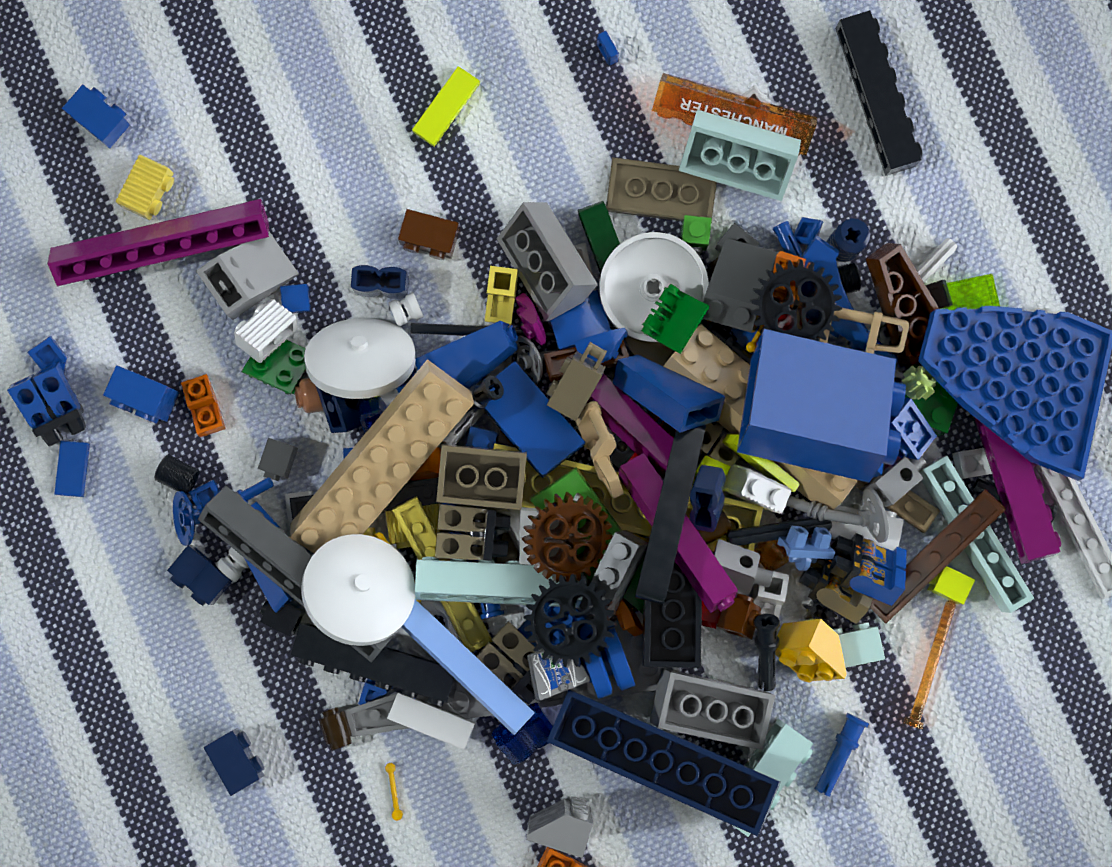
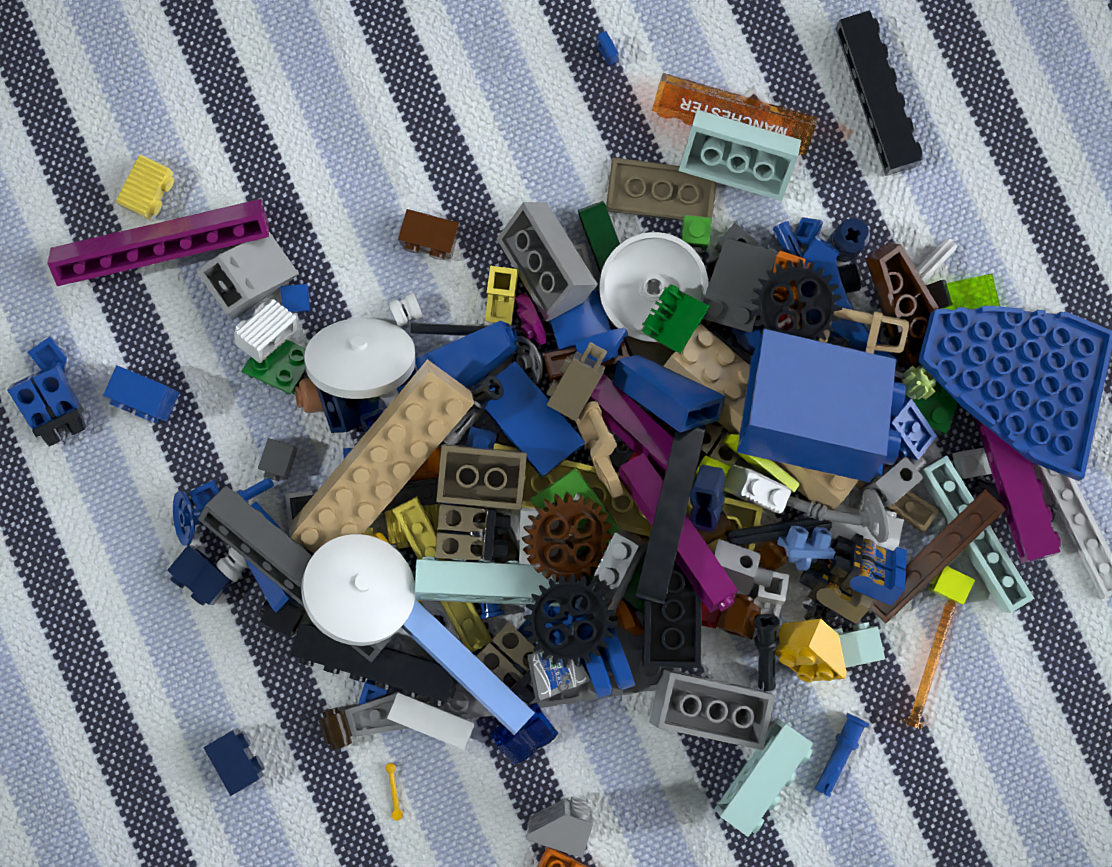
blue tile [54,441,90,497] -> none
blue brick [62,84,130,149] -> none
black piece [154,454,200,495] -> none
orange slope [181,374,226,437] -> none
dark blue brick [351,265,409,299] -> none
neon yellow tile [412,66,480,147] -> none
dark blue brick [547,690,781,837] -> none
yellow hinge [746,325,764,352] -> none

